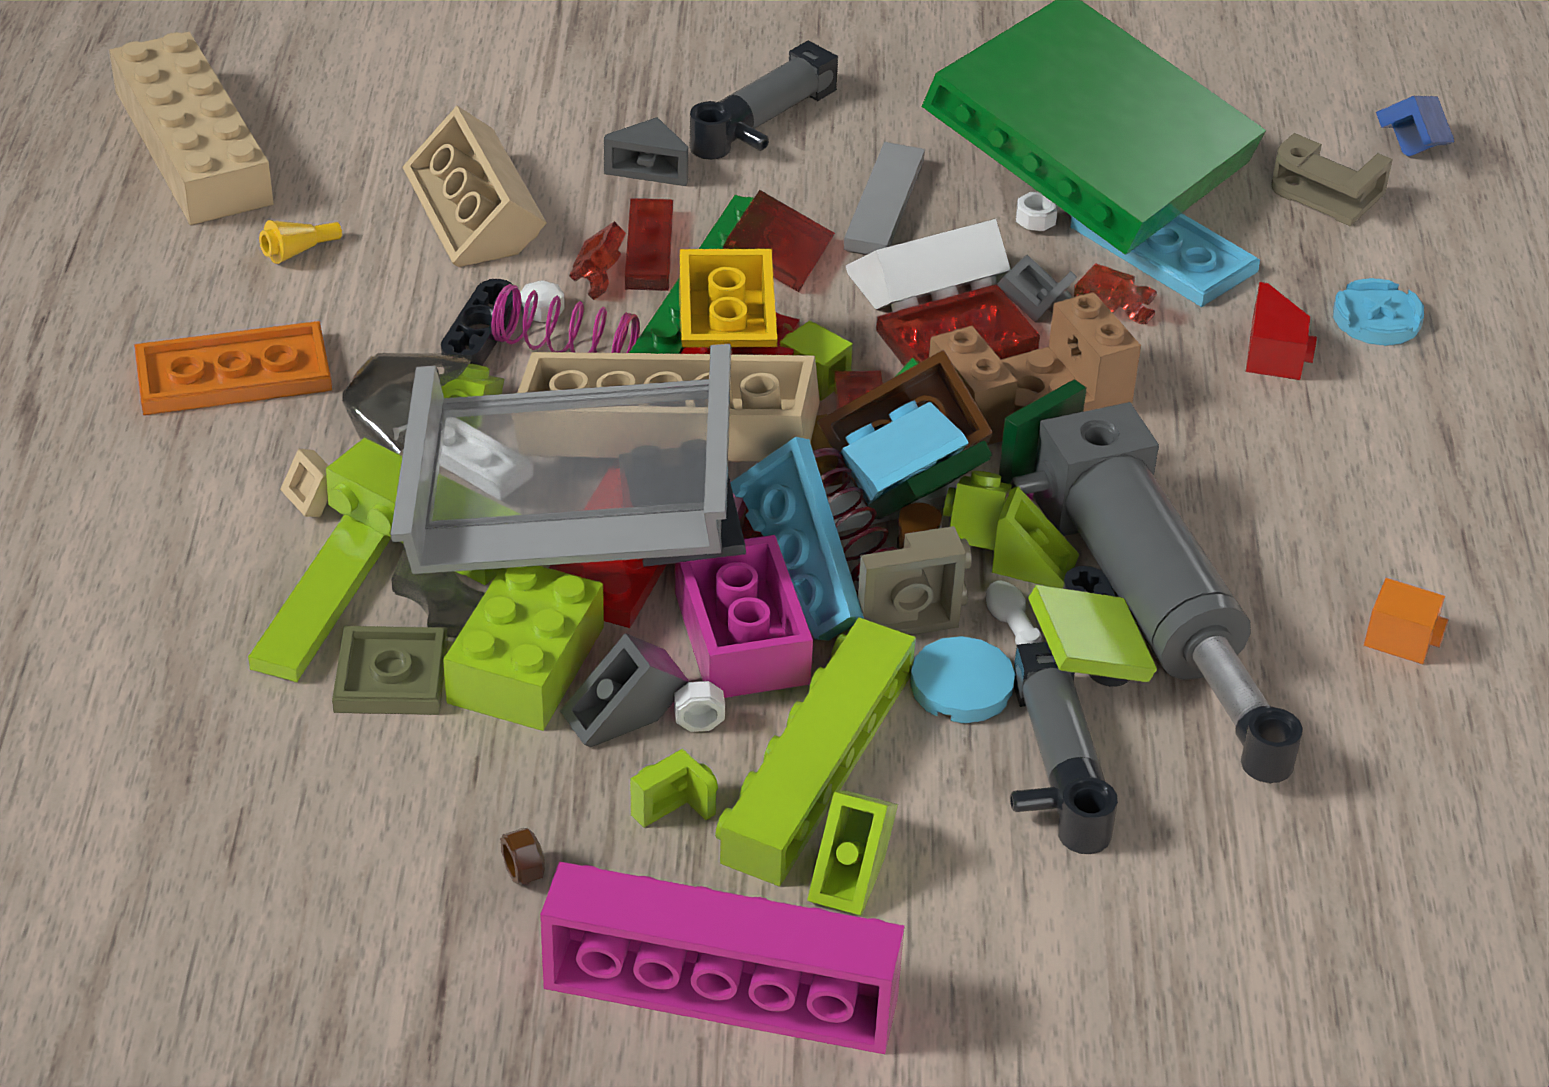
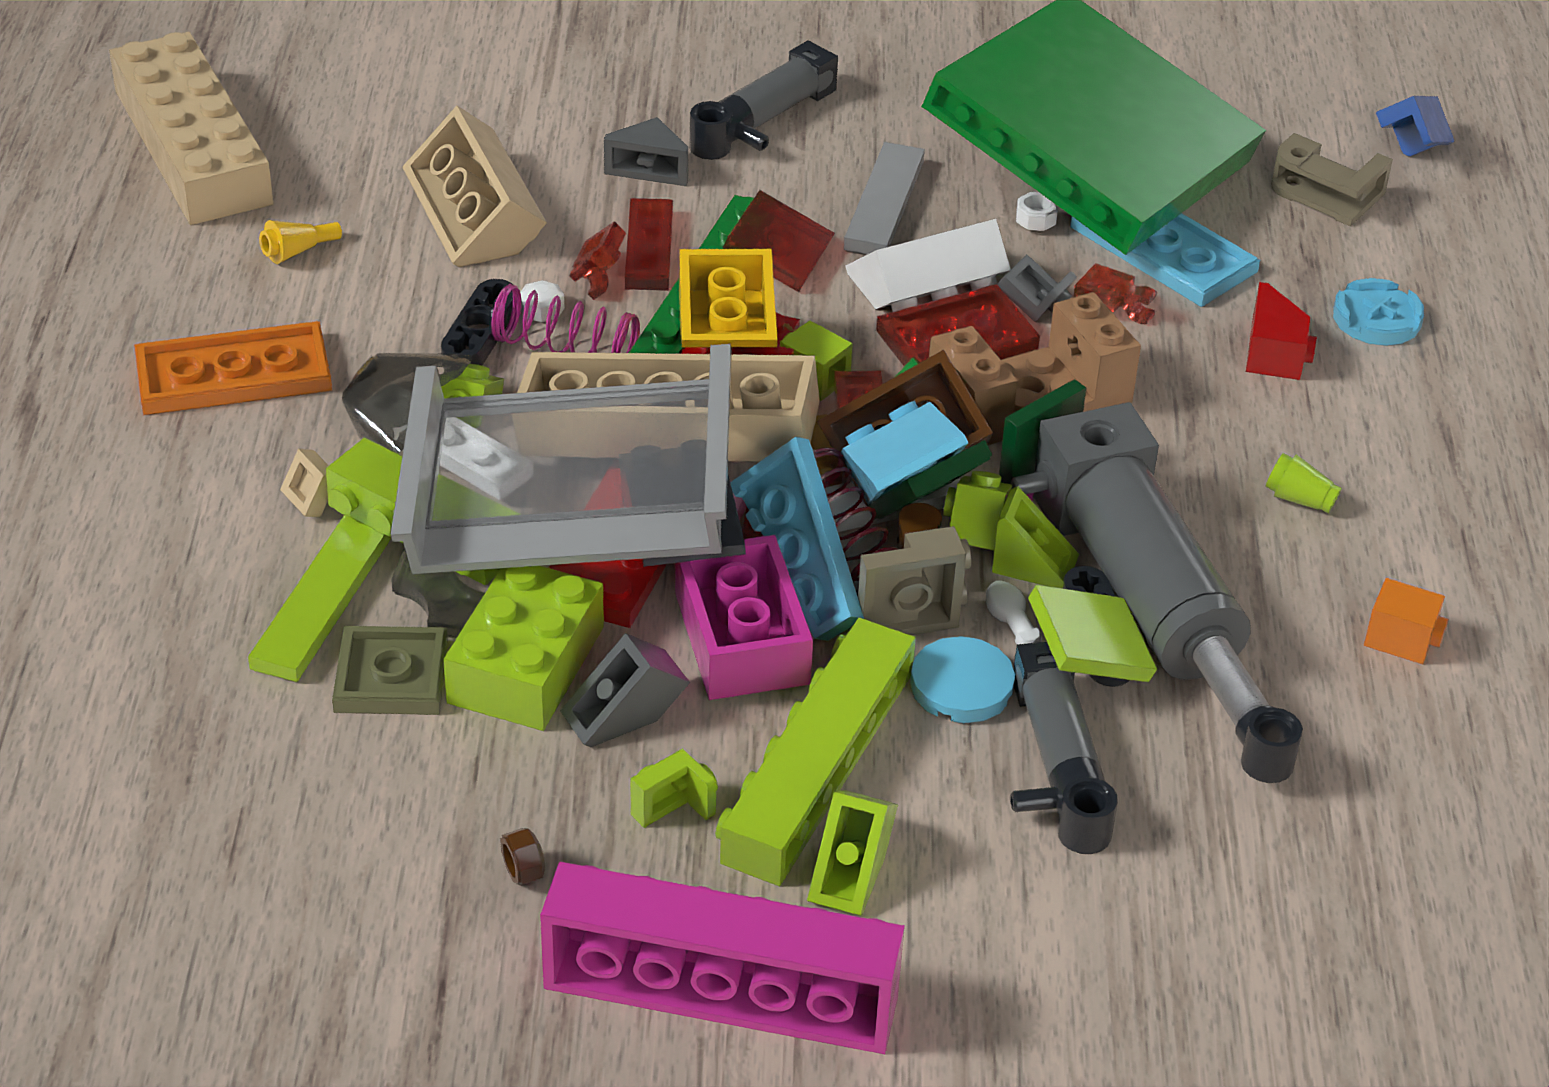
white tile [674,681,725,732] -> none
none -> lime cone [1265,453,1342,513]

